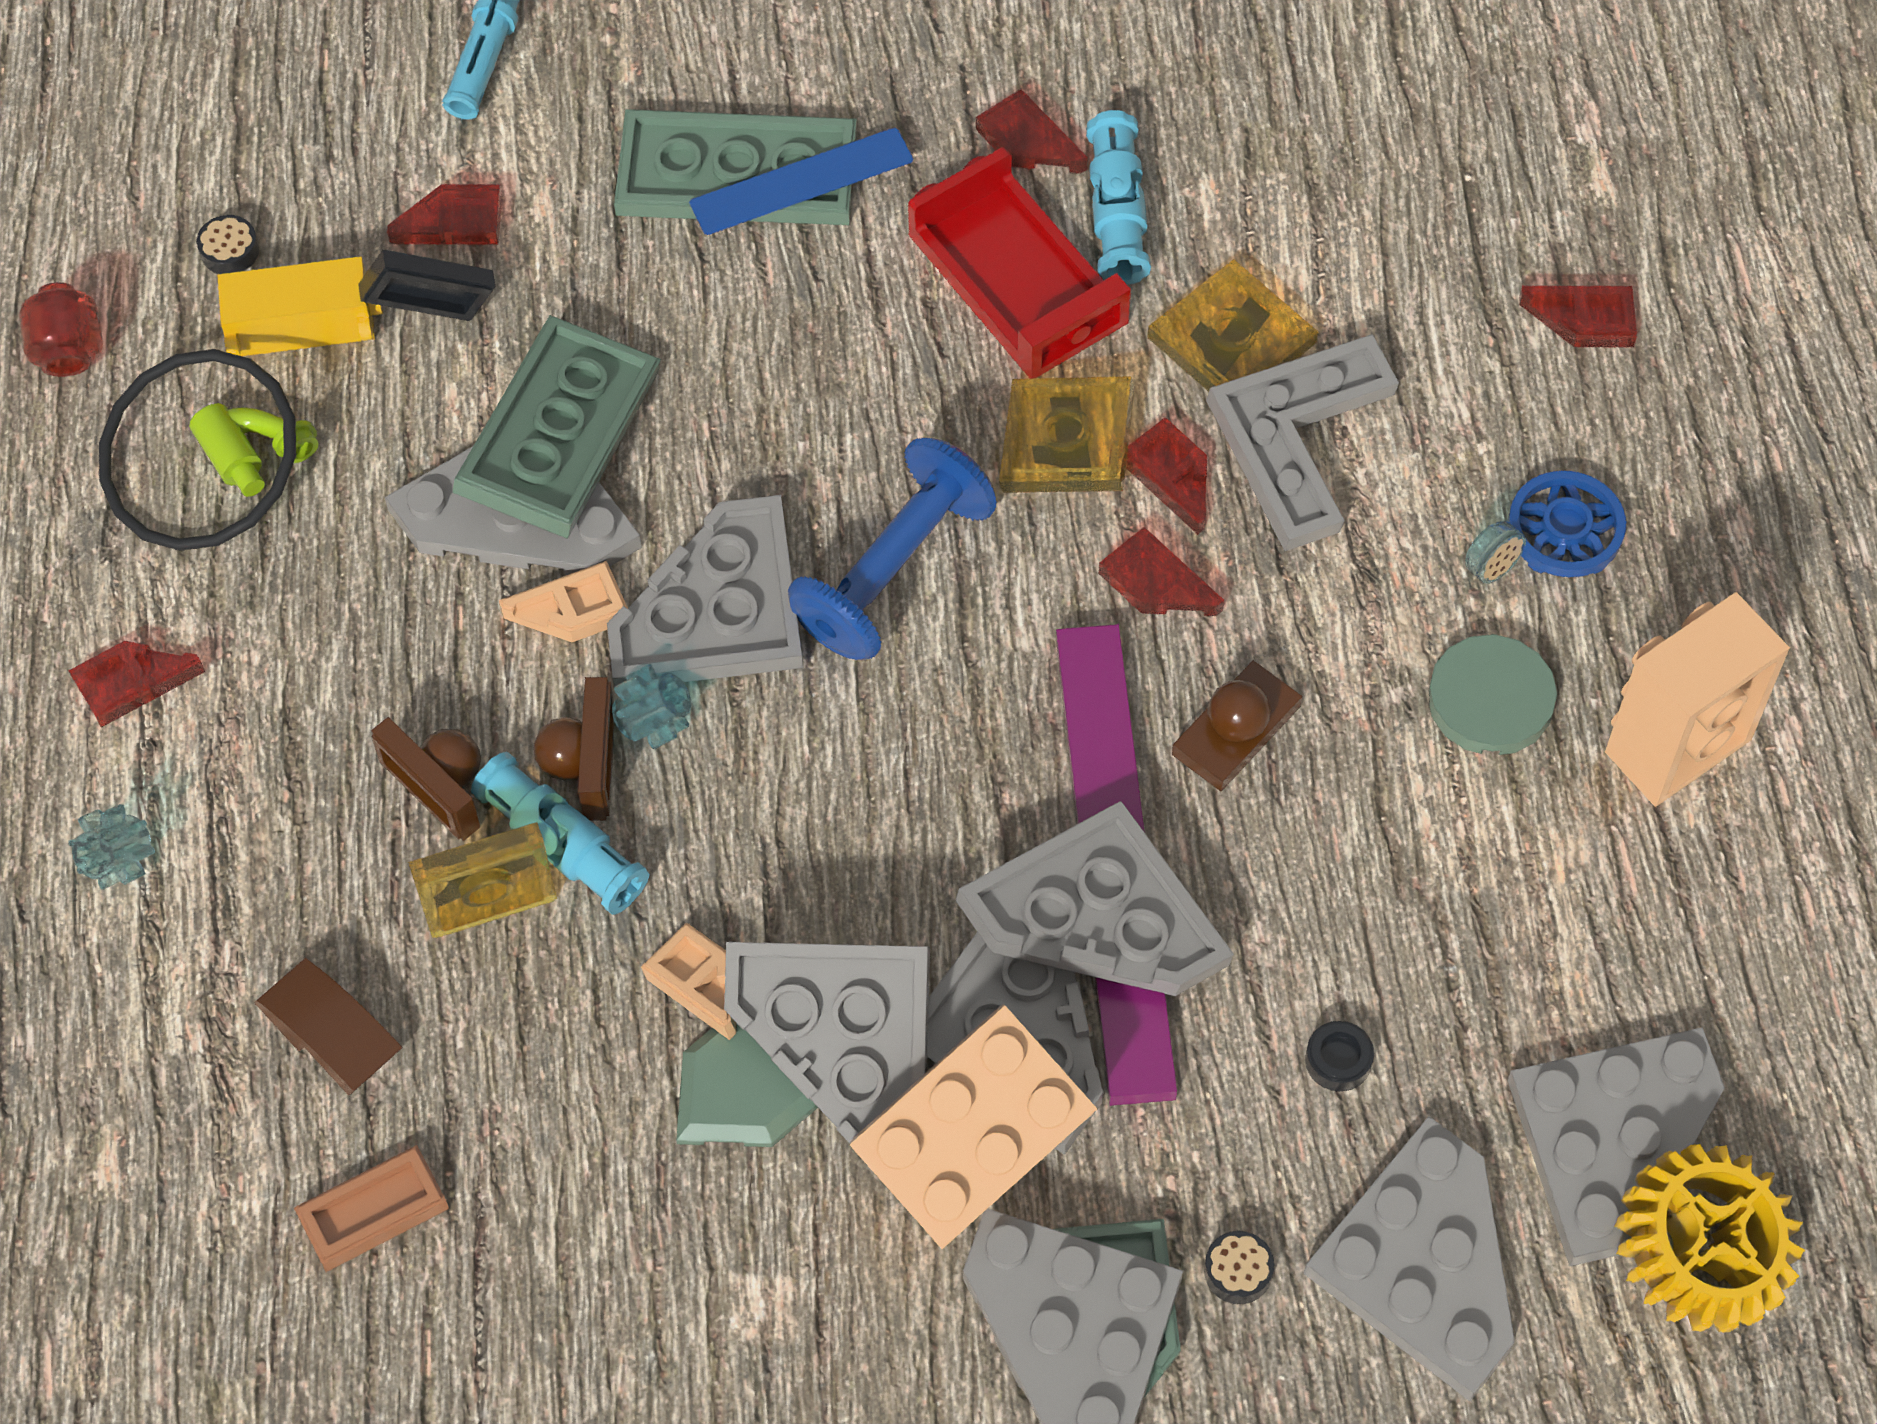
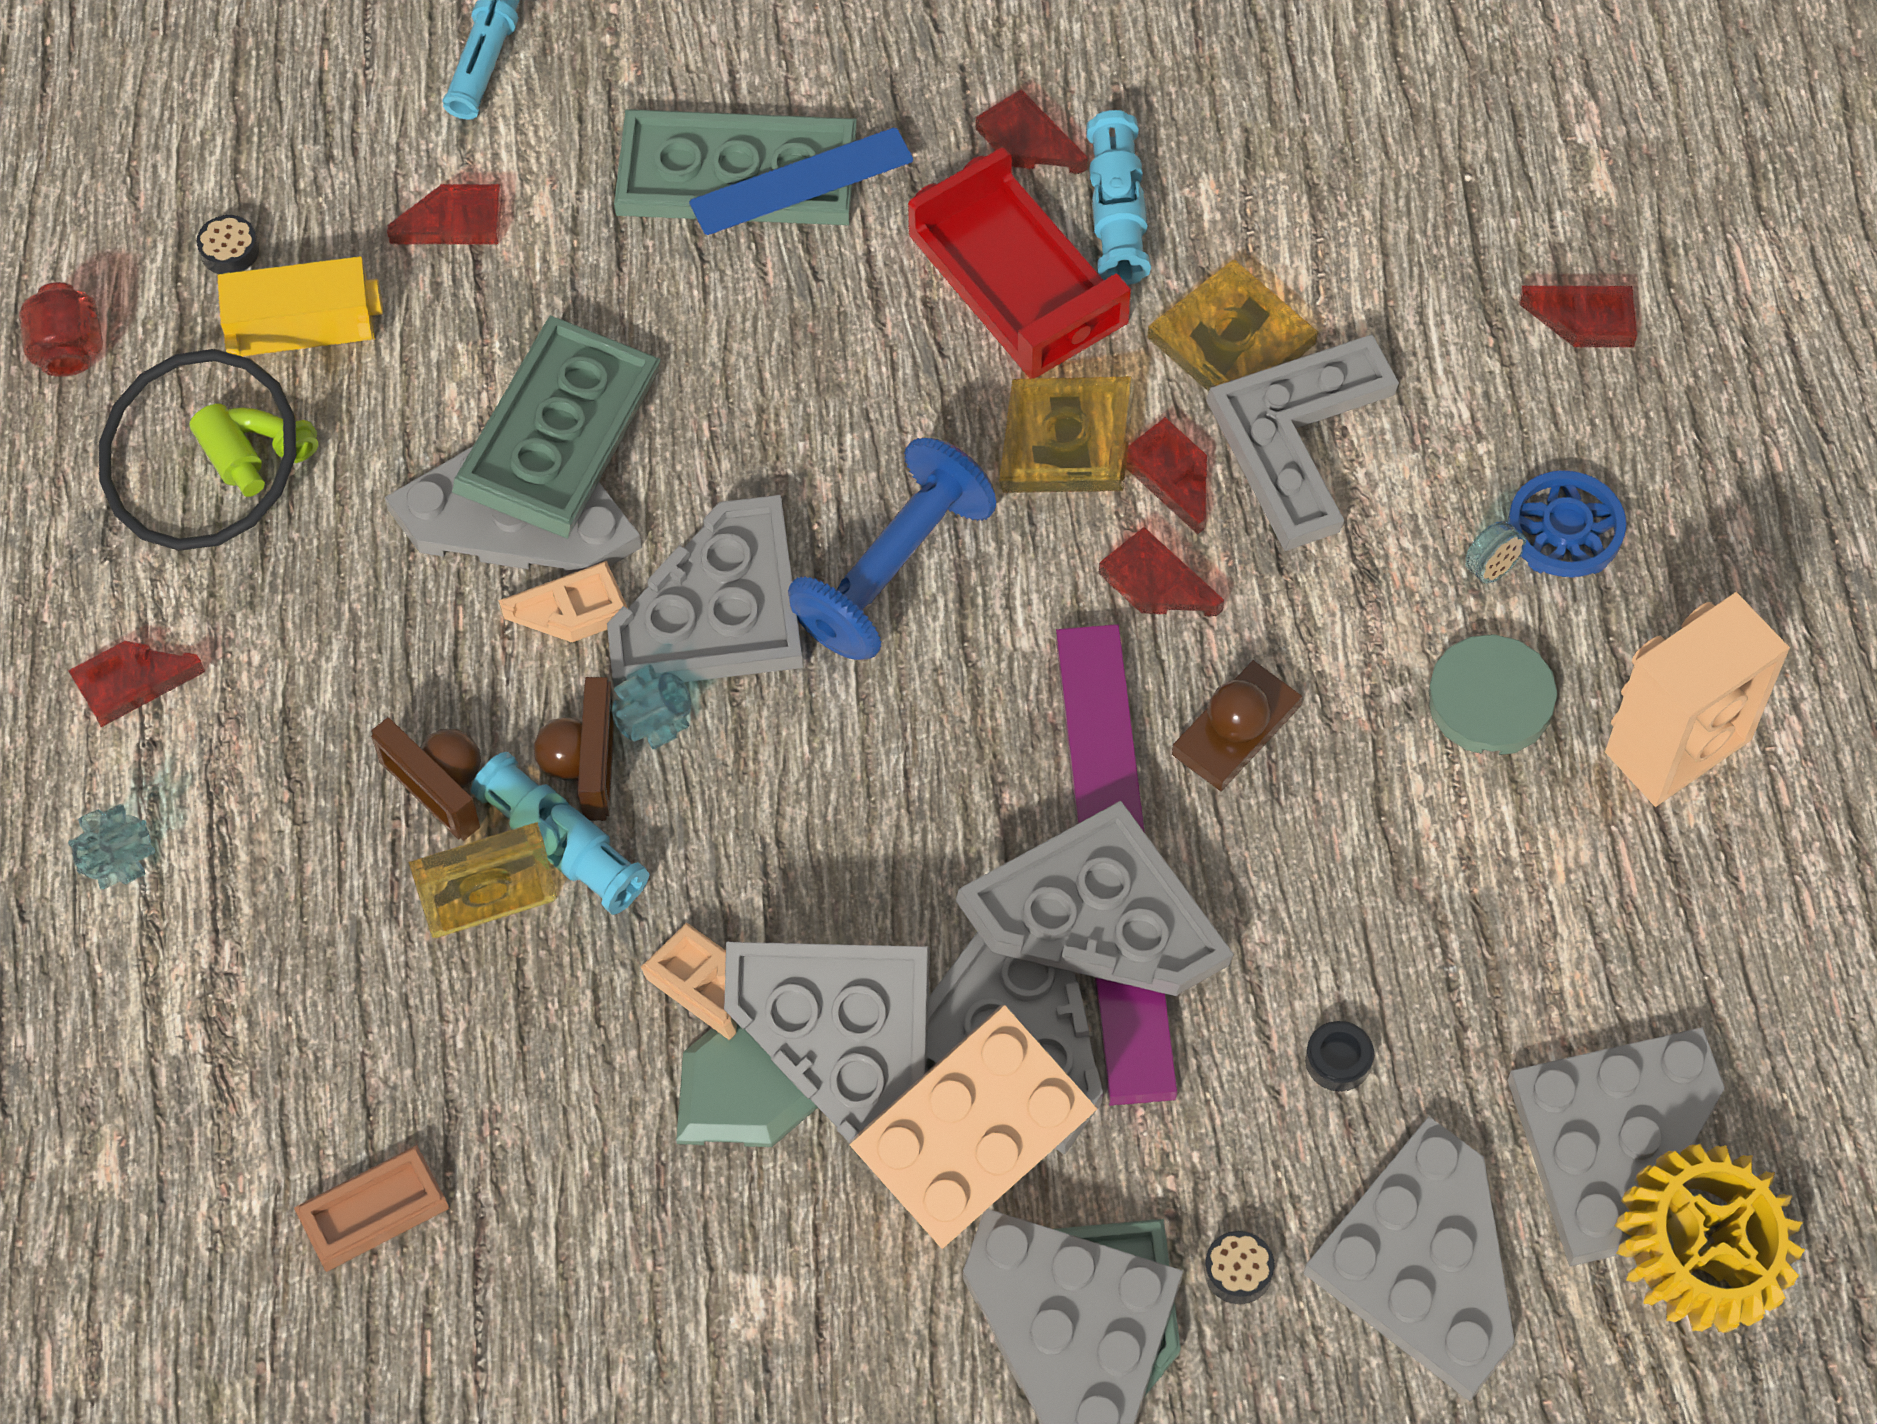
reddish brown slope [255,958,403,1096] -> none
black tile [358,249,496,321] -> none

